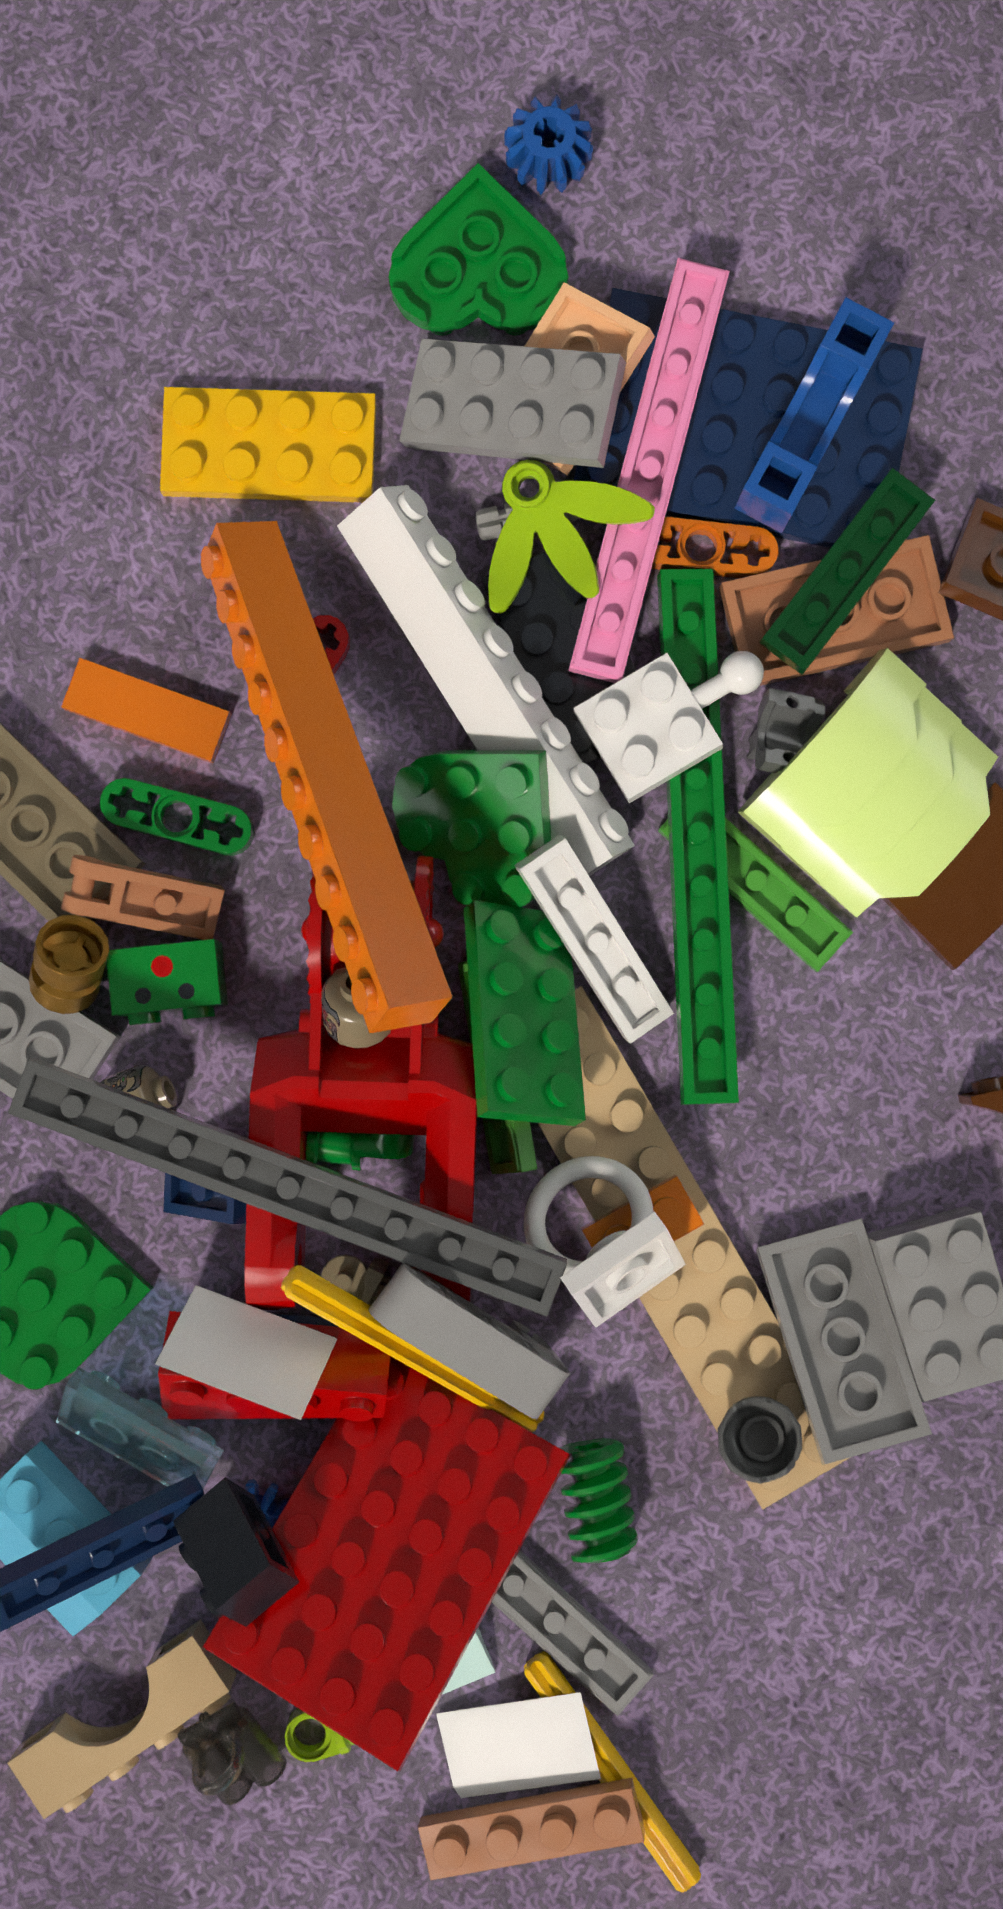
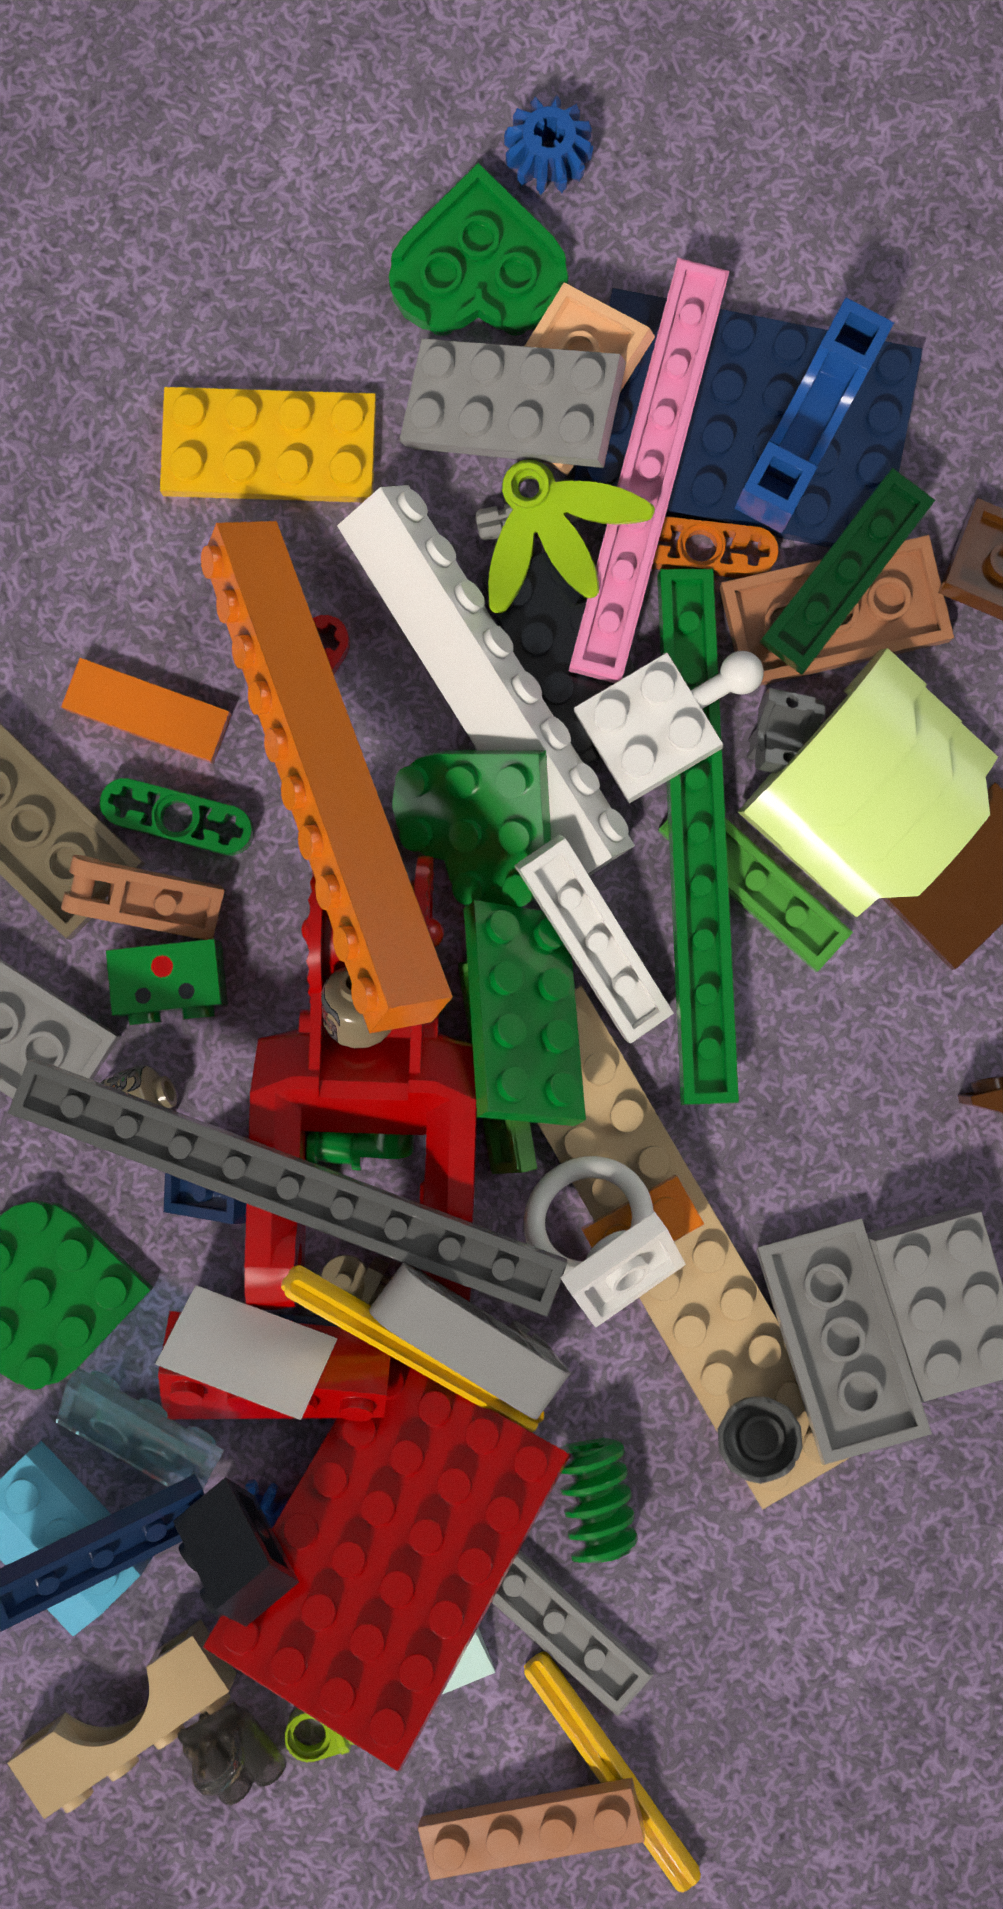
pearl gold wheel [29,915,109,1014] -> none
white sticker [436,1692,601,1798] -> none

